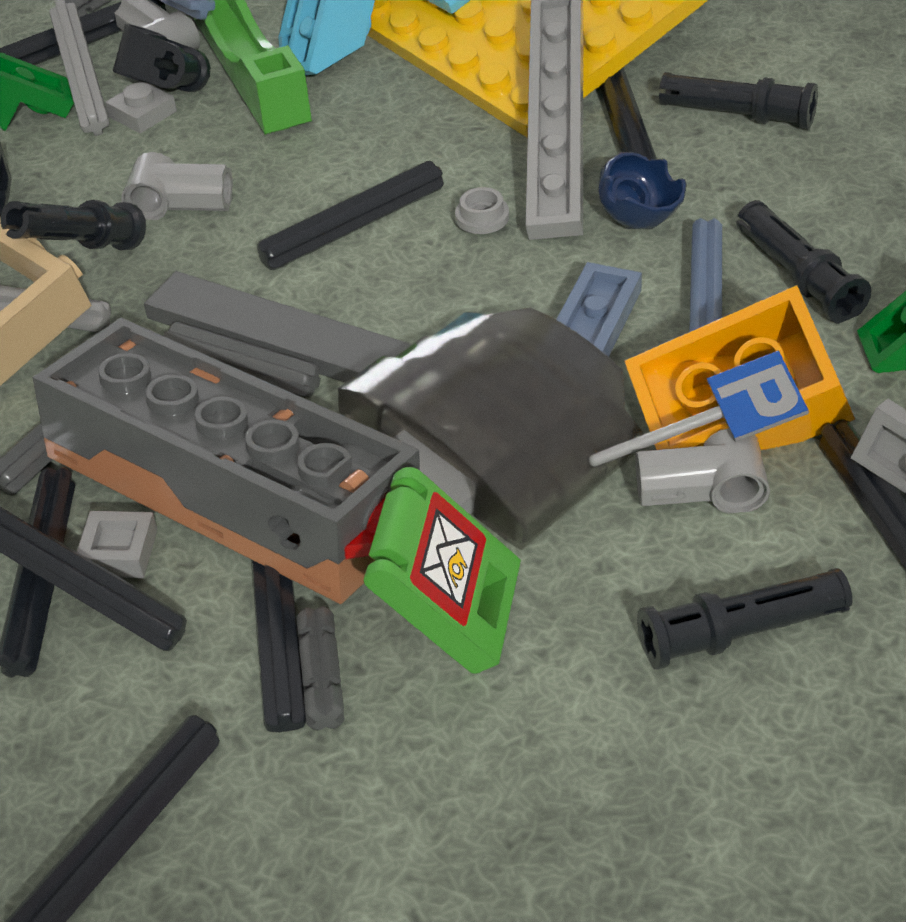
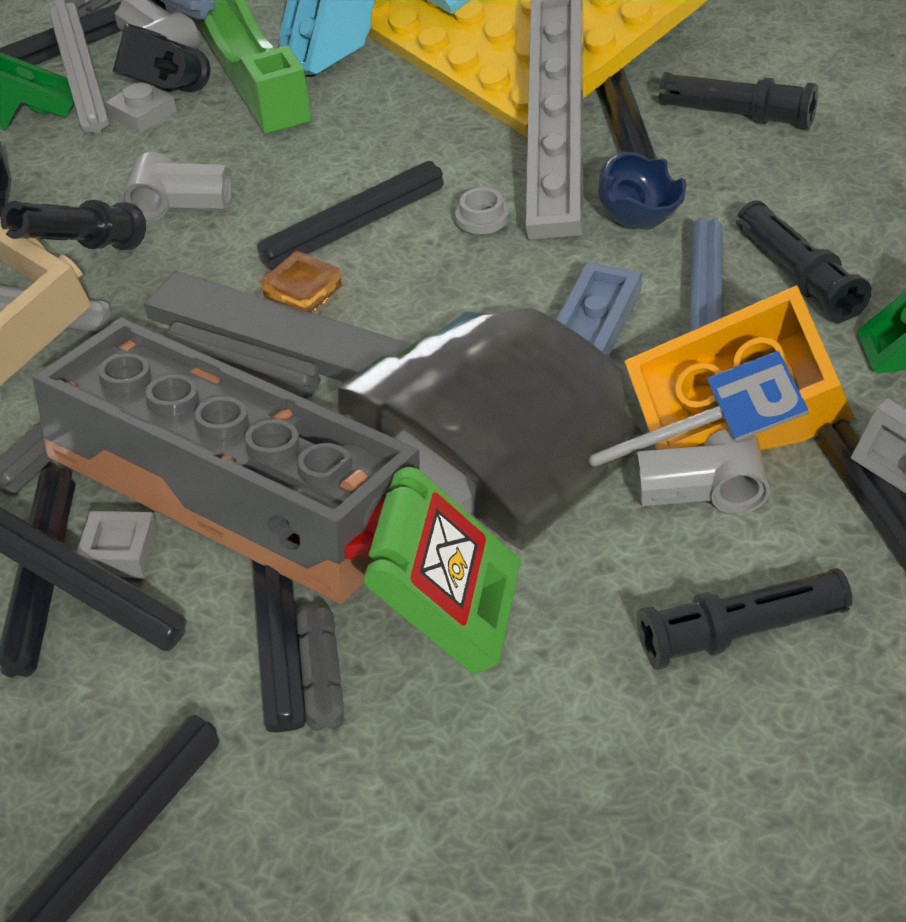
none -> clear orange plate [261,251,342,313]

